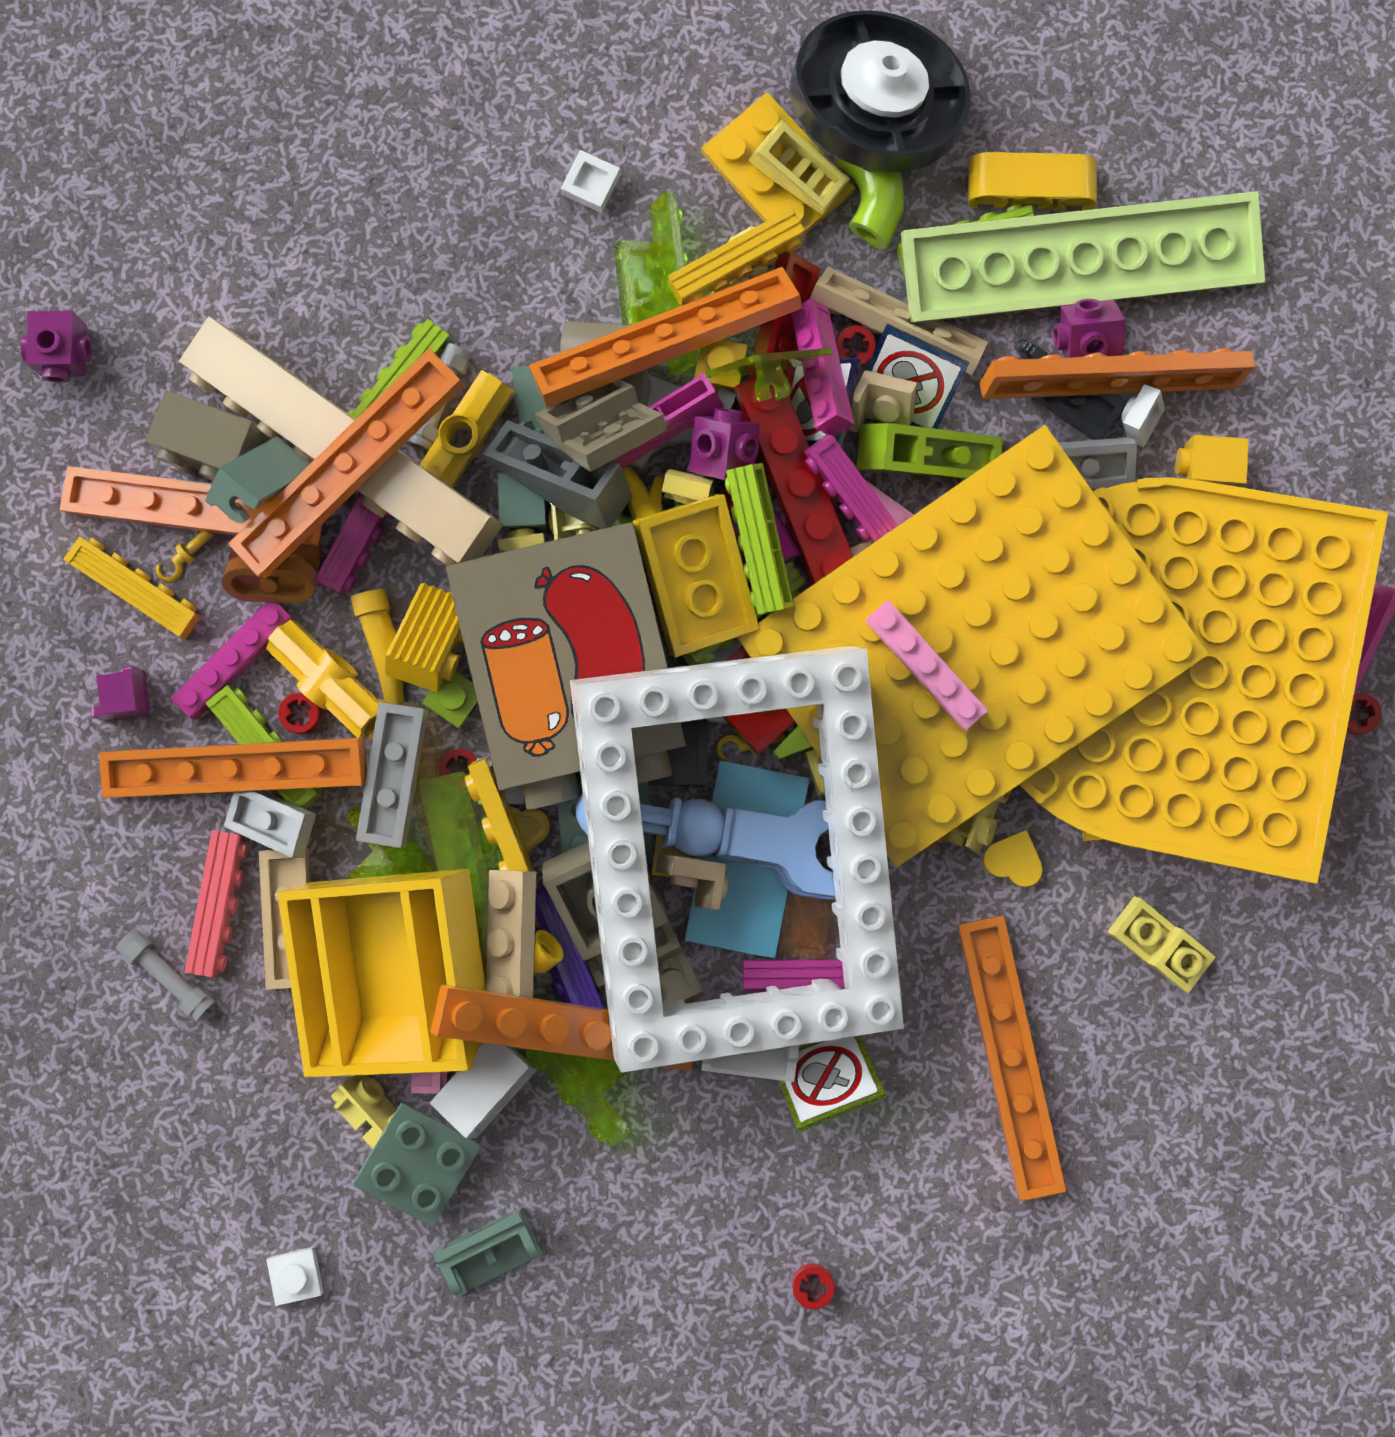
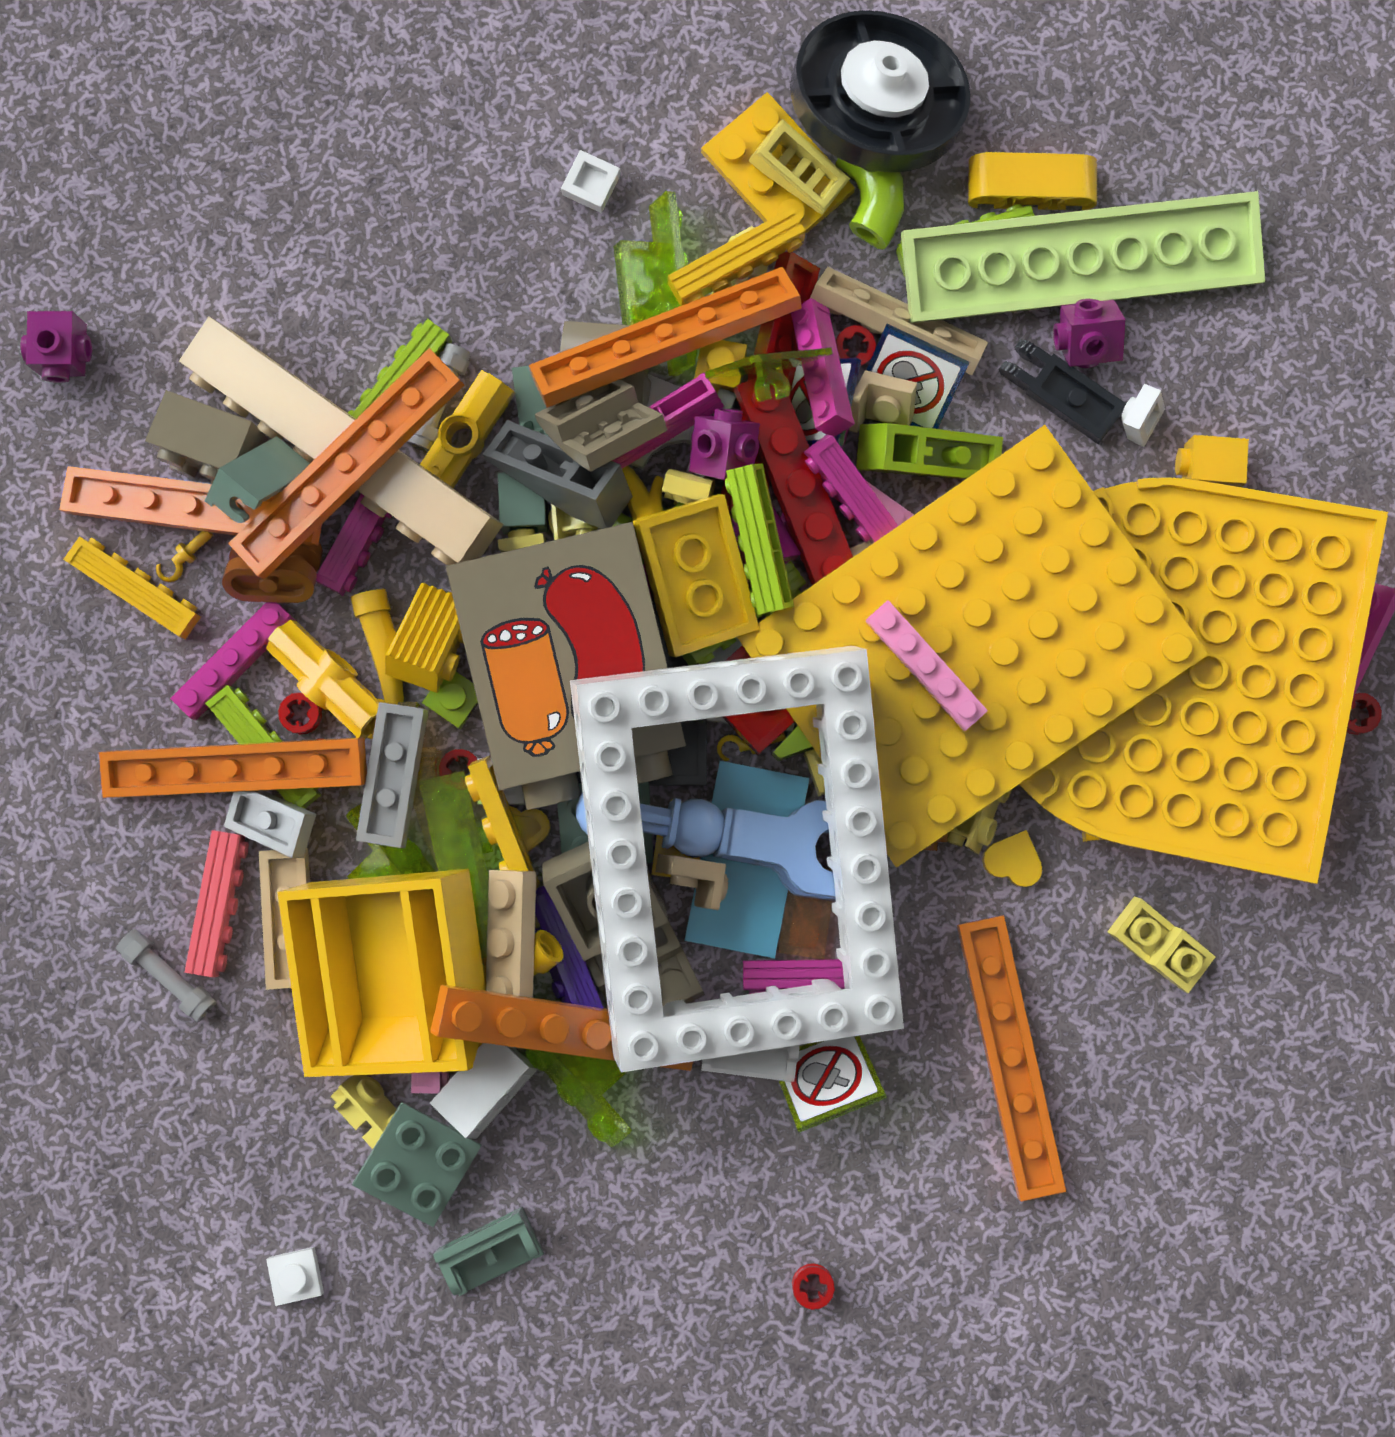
magenta panel [90,665,150,722] -> none
orange plate [979,348,1255,399] -> none
light grey plate [1058,437,1137,489] -> none

